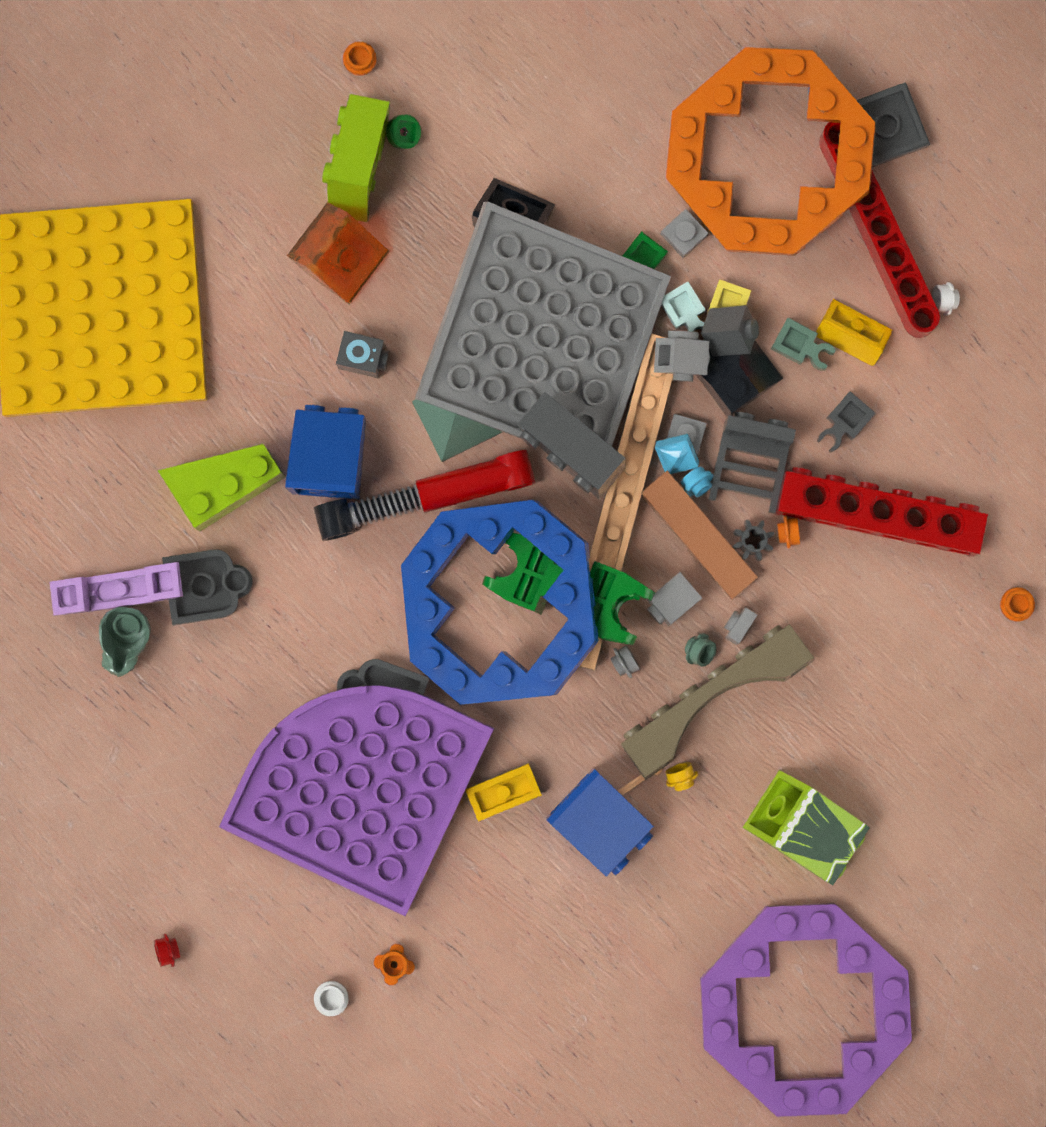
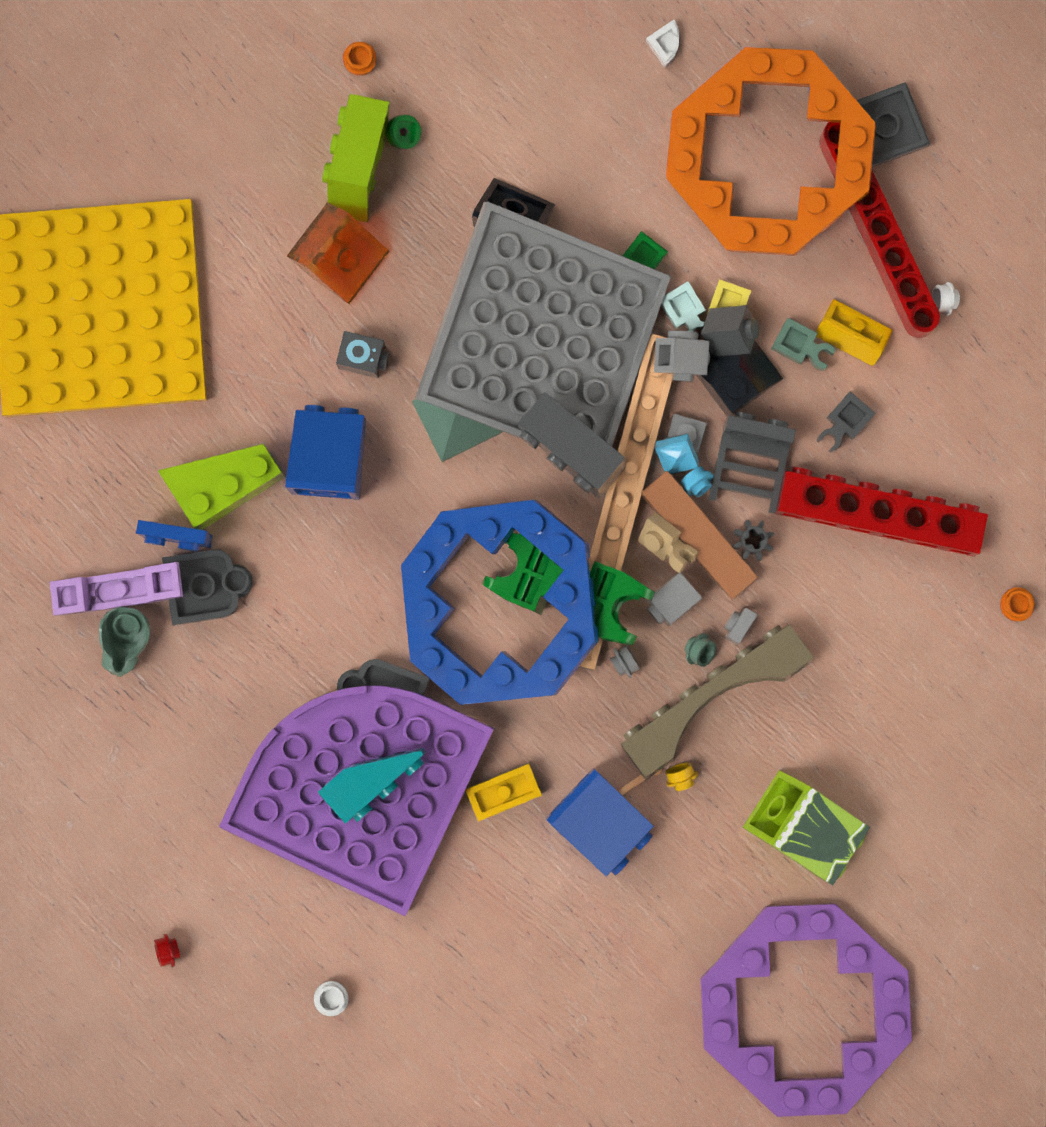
piece [313,450,536,541] -> none
orange plate [374,944,415,985] -> none
light grey plate [660,209,709,258] -> none
orange plate [777,515,800,549] -> none
none -> blue plate [136,520,213,552]
none -> teal slope [318,748,427,824]
none -> tan plate [638,512,699,573]
none -> white tile [646,20,679,68]

